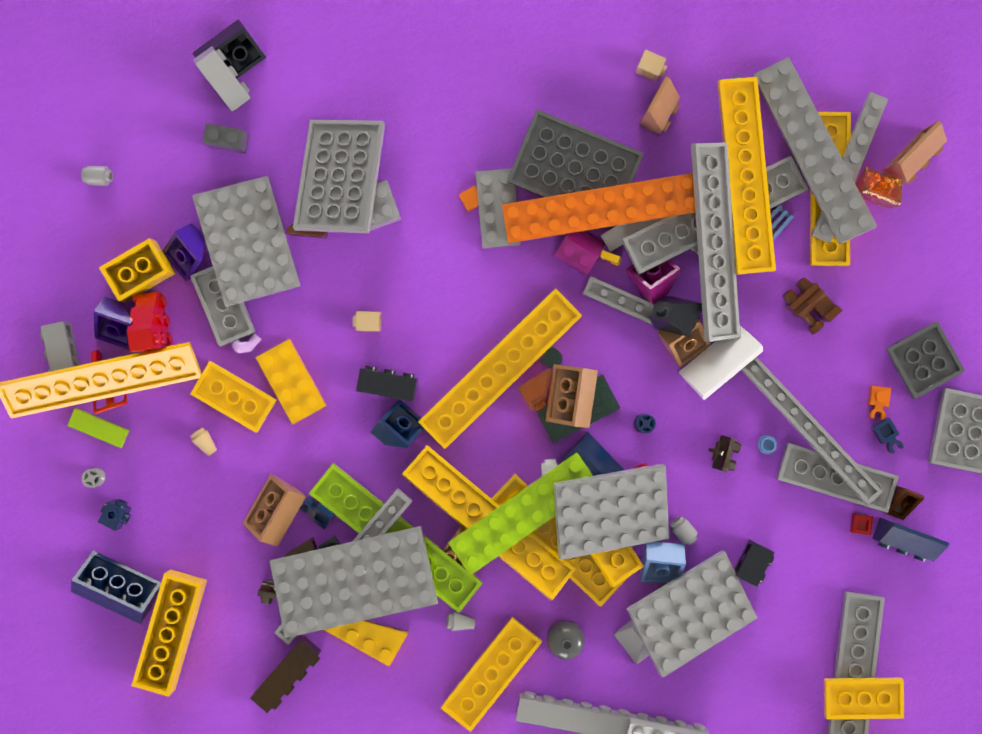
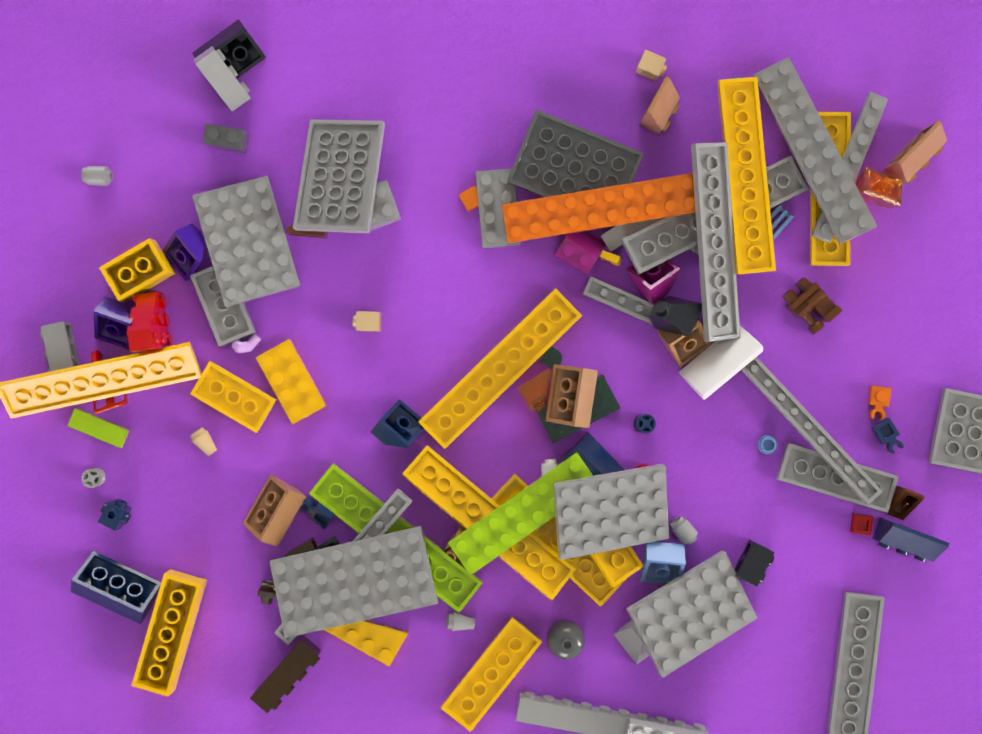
black brick [356,365,418,402] -> none
dark brown hips [708,435,742,473] -> none
yellow plate [824,677,904,719] -> none
dark grey plate [885,321,965,399] -> none

